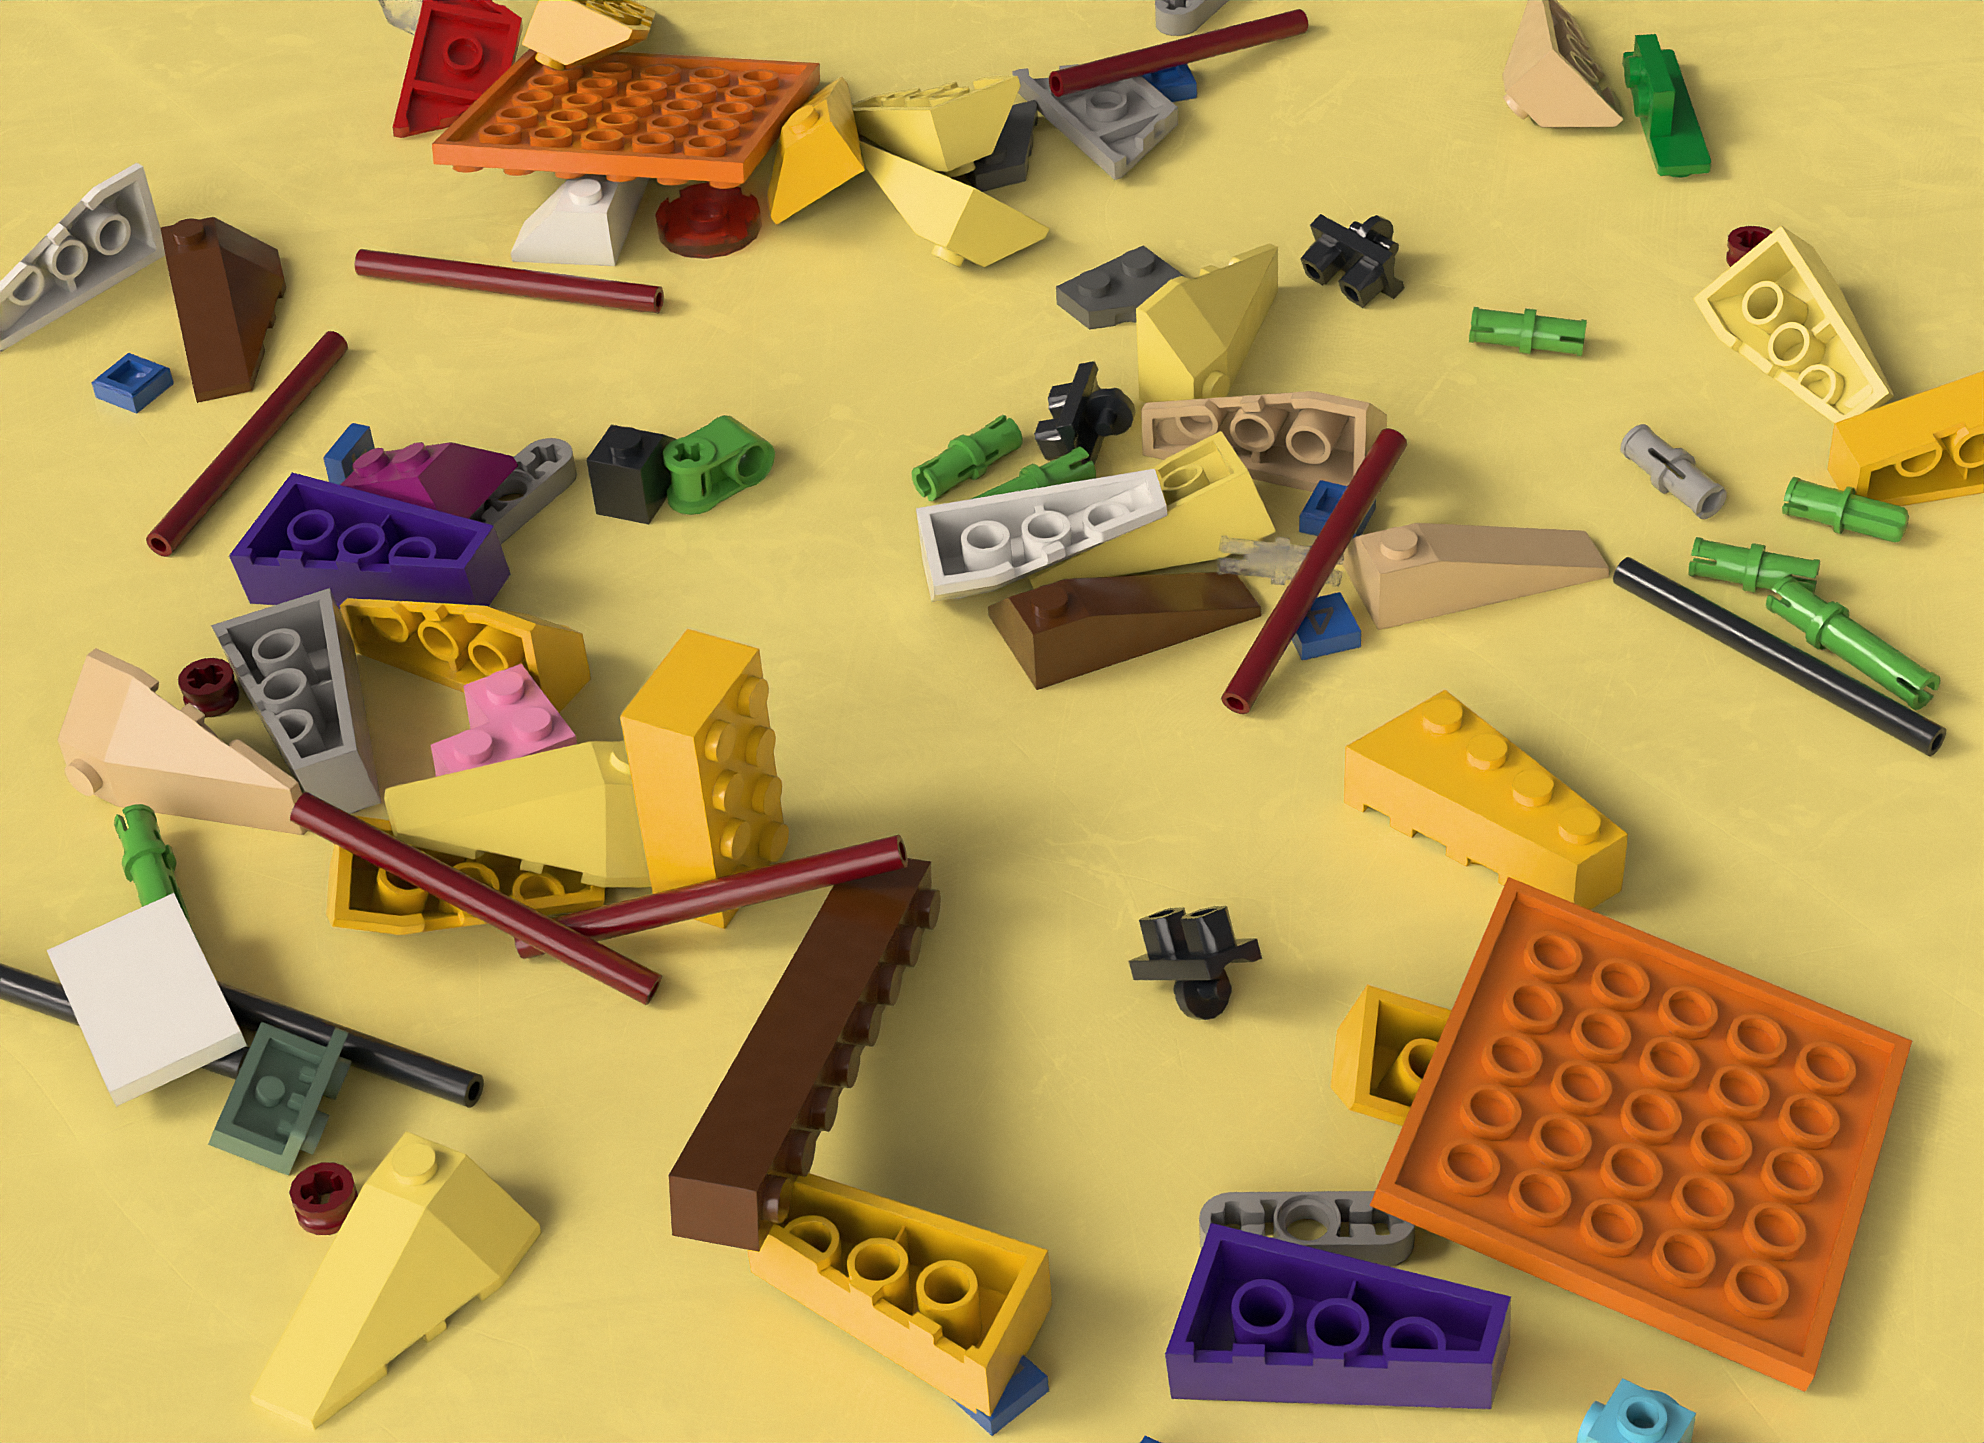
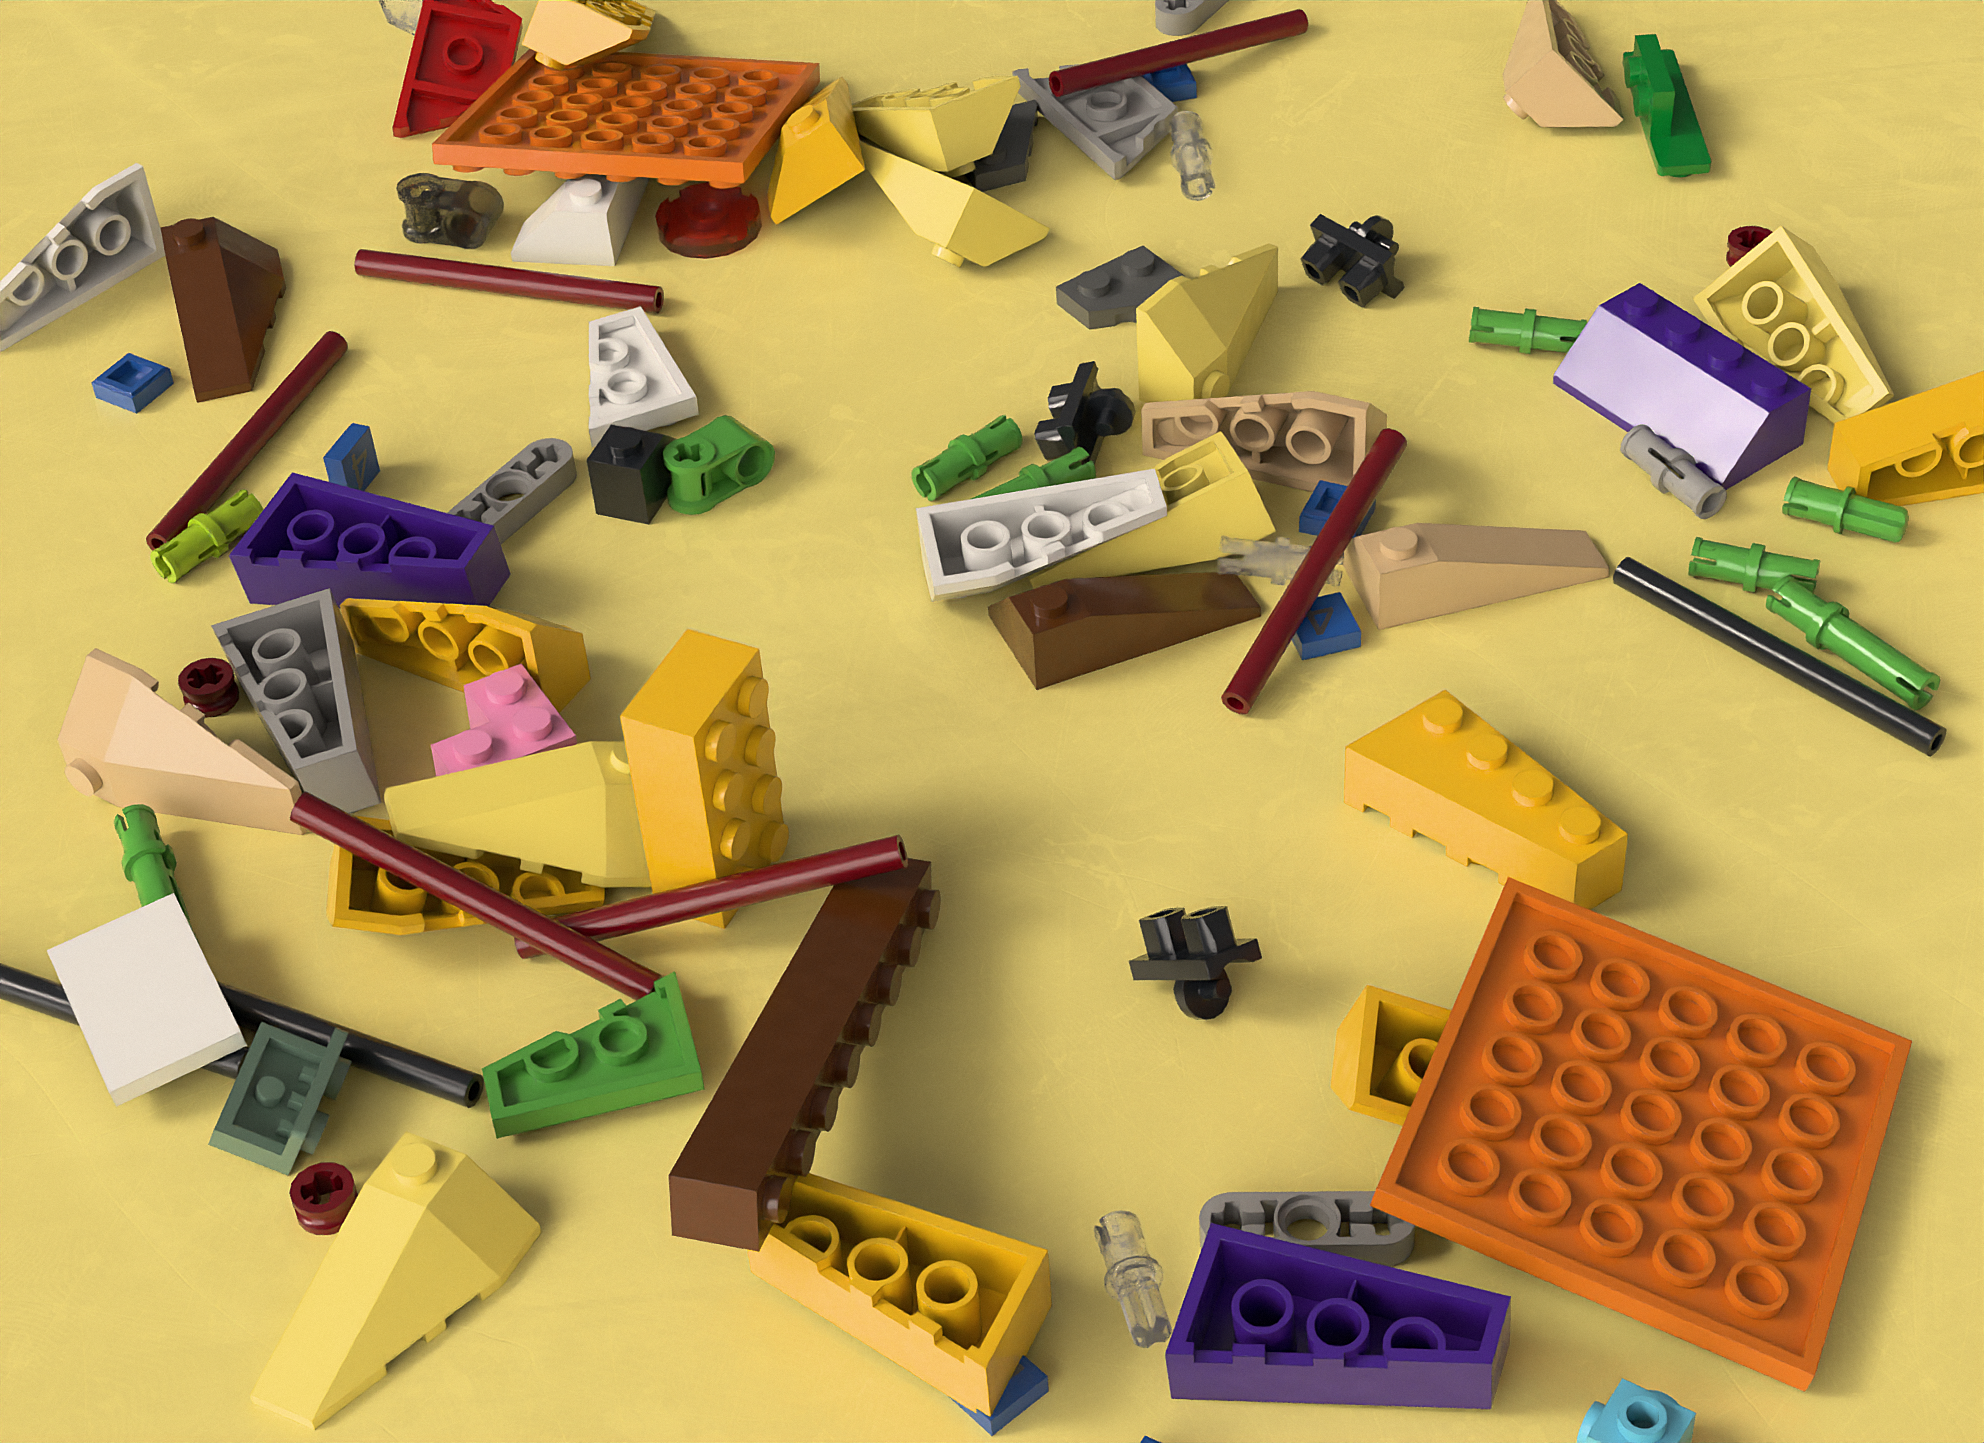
magenta slope [340,442,519,519] -> none
none -> lime pin [150,489,263,583]
none -> clear smoke piece [396,173,504,249]
none -> bright green wing [482,971,705,1138]
none -> white wing [589,306,699,447]
none -> clear axle [1094,1210,1172,1348]
none -> clear pin [1169,110,1215,201]
none -> slope [1553,283,1811,490]

